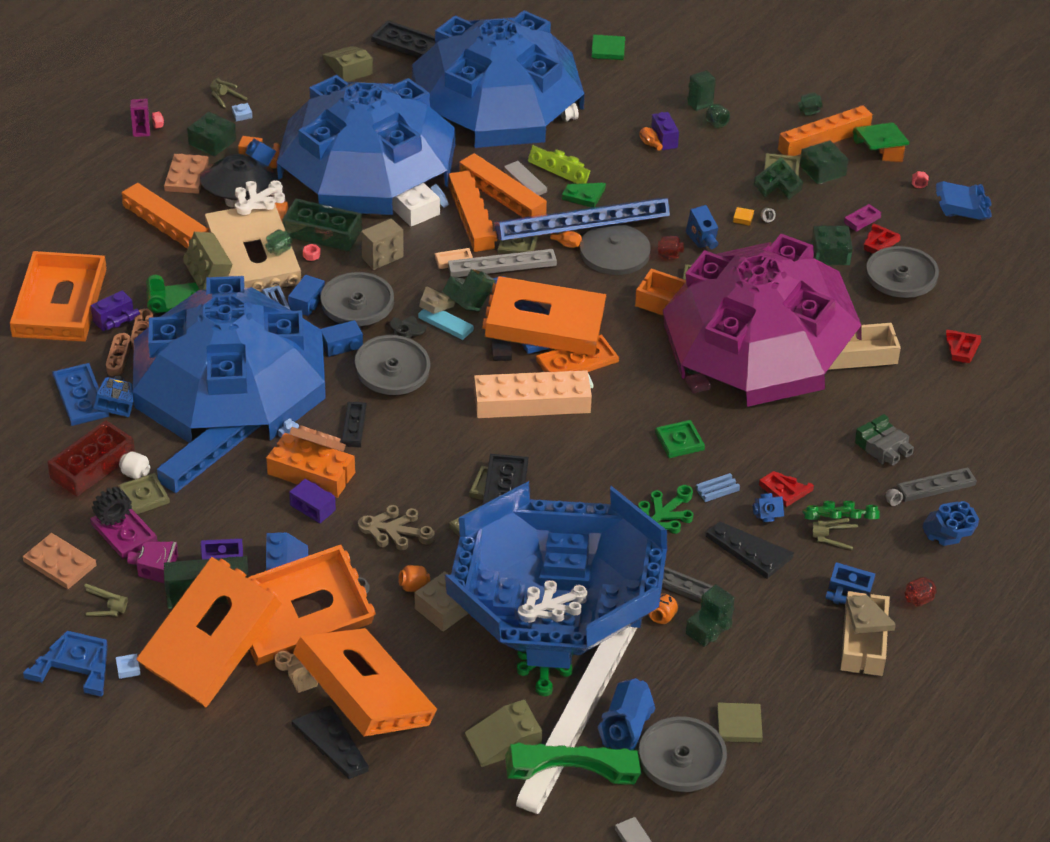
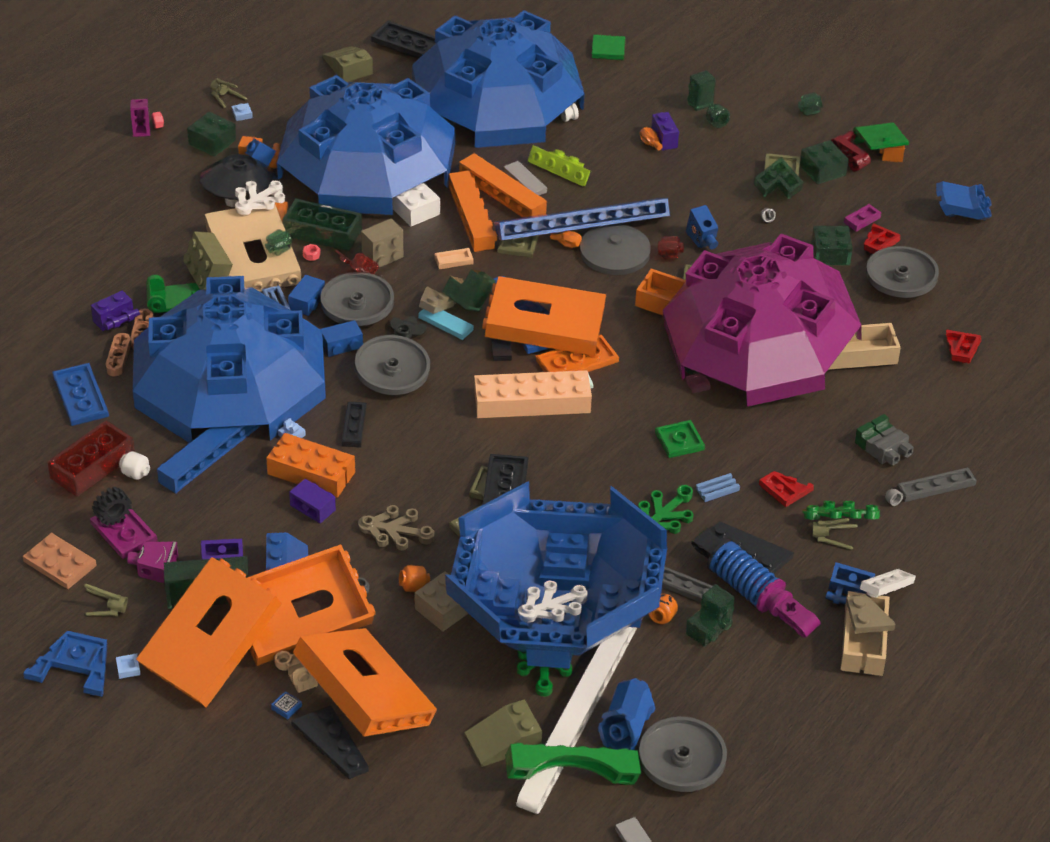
orange panel [10,251,107,342] -> none
torso [93,376,133,417] -> none
olive tile [118,473,170,514] -> none
orange brick [122,183,209,248] -> none
nougat plate [164,154,209,194] -> none
nougat plate [289,425,346,452] -> none
light blue plate [430,184,449,208] -> none
light grey plate [448,249,557,278] -> none
green wing [562,183,606,208] -> none
olive tile [717,703,763,742] -> none
light orange tile [733,207,754,225] -> none
blue brick [753,493,784,522] -> none
orange brick [778,106,873,156] -> none
clear red head [904,577,937,607] -> none
coral tile [912,171,928,189] -> none
blue brick [923,501,979,546] -> none
none -> tile [271,691,302,720]
none -> clear red hinge [335,250,379,274]
none -> piece [691,528,821,638]
none -> dark red beam [830,130,871,172]
none -> white plate [860,569,916,597]

